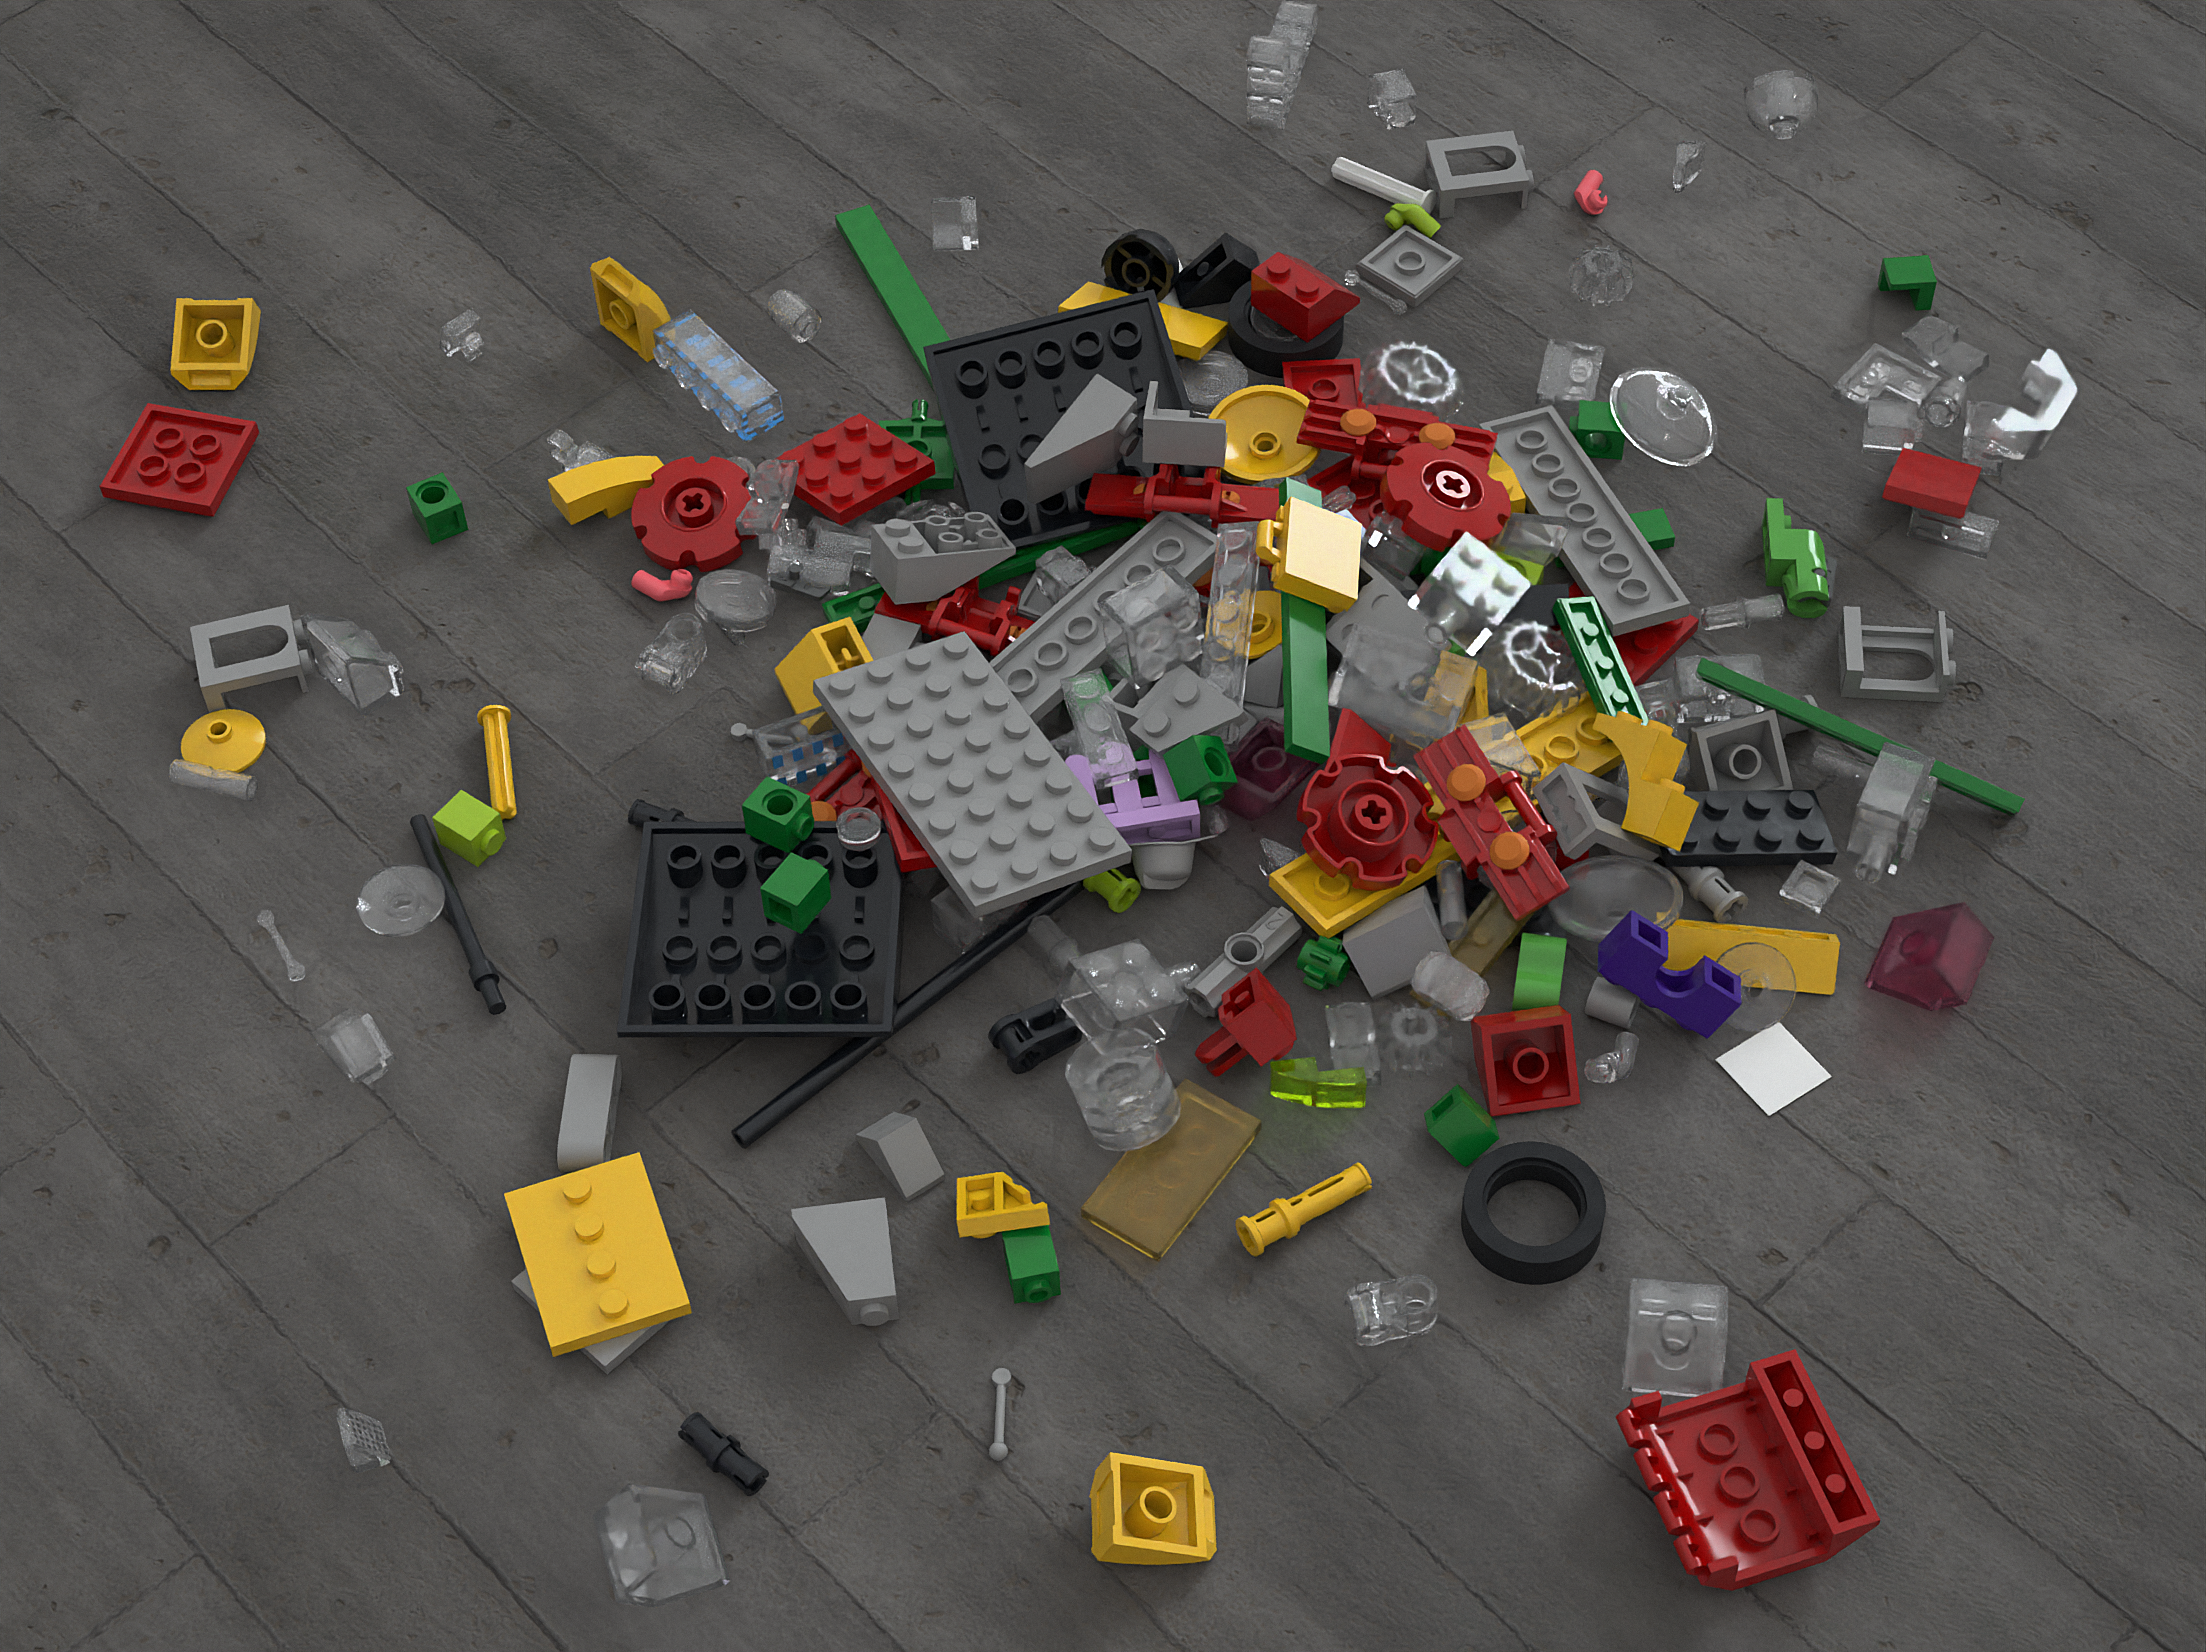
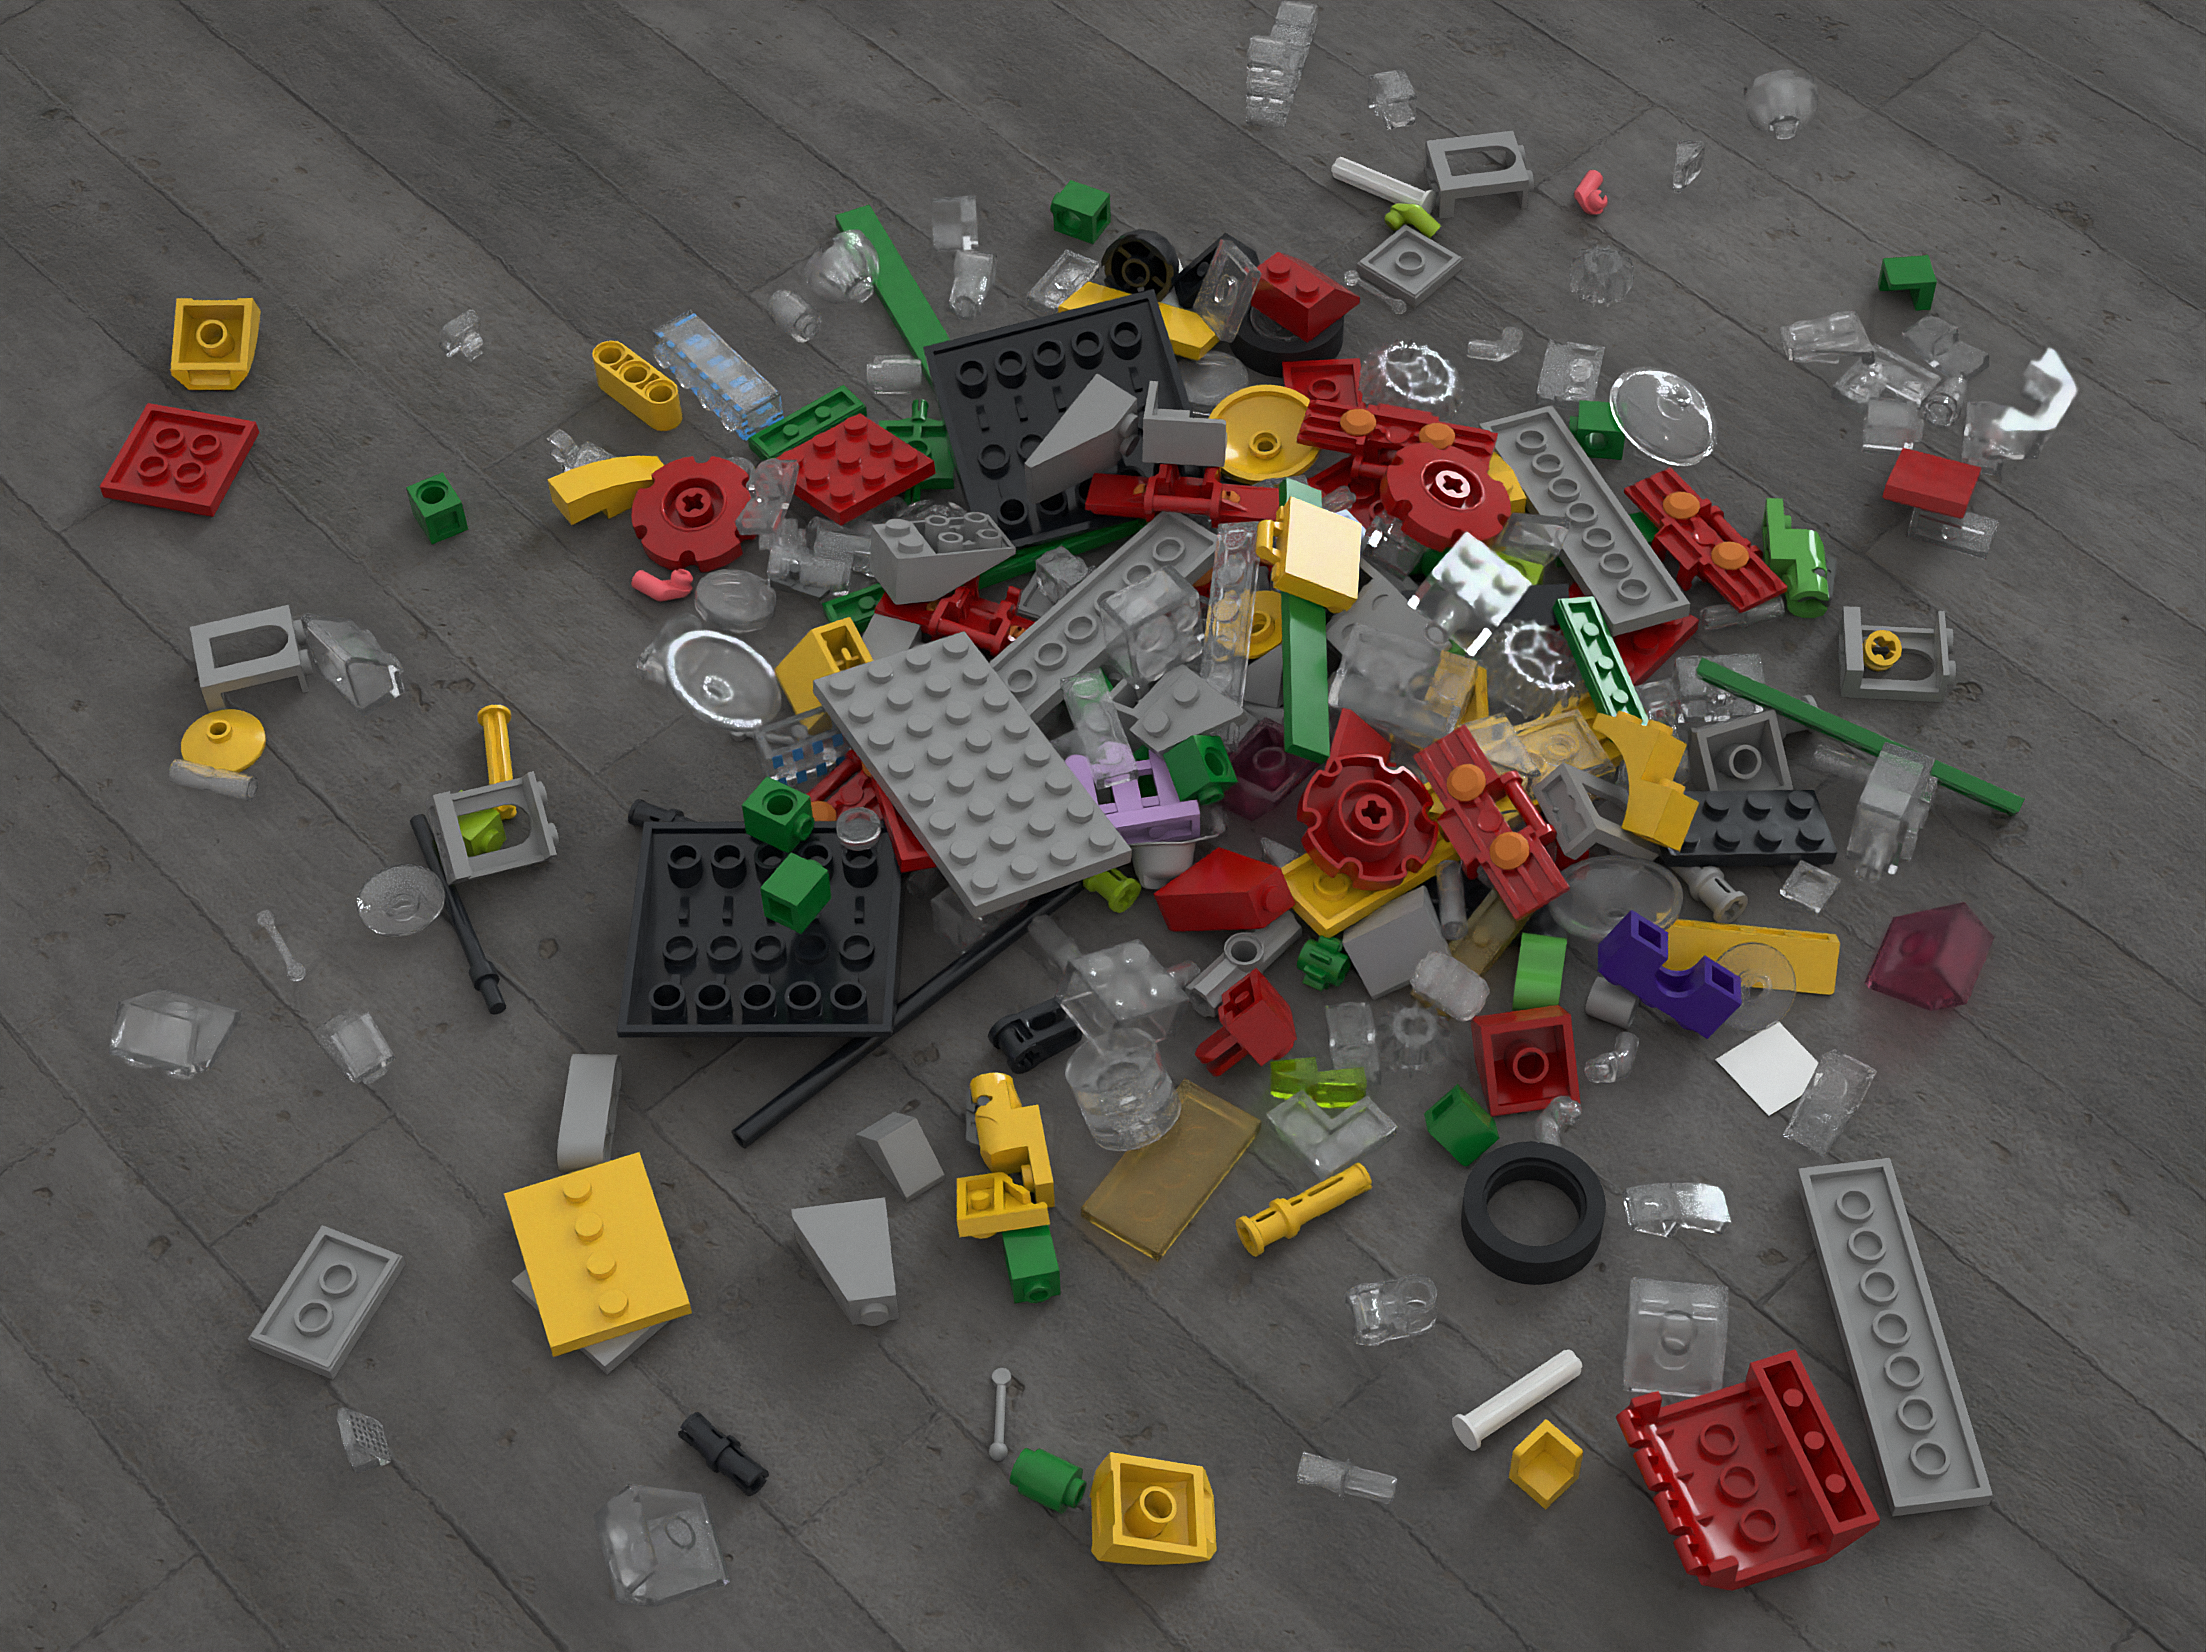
yellow slope [590,257,674,362] -> none
none -> clear slope [109,988,242,1080]
none -> light grey tile [248,1225,406,1380]
none -> light grey panel [425,771,559,886]
none -> yellow beam [592,341,683,431]
none -> clear dish [663,630,782,732]
none -> green tile [748,385,867,464]
none -> clear cylinder [803,229,881,305]
none -> clear brick [866,355,921,394]
none -> clear piece [948,250,997,321]
none -> yellow plate [966,1073,1055,1208]
none -> green brick [1009,1448,1087,1514]
none -> clear plate [1027,249,1099,315]
none -> green brick [1050,180,1111,244]
none -> red slope [1153,847,1296,932]
none -> clear tile [1193,239,1262,343]
none -> clear plate [1267,1089,1397,1181]
none -> clear axle [1296,1451,1397,1504]
none -> white axle [1452,1350,1582,1451]
none -> clear arm [1467,327,1523,362]
none -> clear tile [1499,709,1616,800]
none -> yellow panel [1509,1419,1583,1510]
none -> clear arm [1535,1096,1582,1147]
none -> clear slope [1622,1182,1731,1238]
none -> red piece [1624,467,1788,614]
none -> clear wing [1779,310,1875,365]
none -> clear slope [1783,1049,1877,1157]
none -> light grey plate [1796,1158,1993,1516]
none -> yellow bush [1862,630,1902,672]

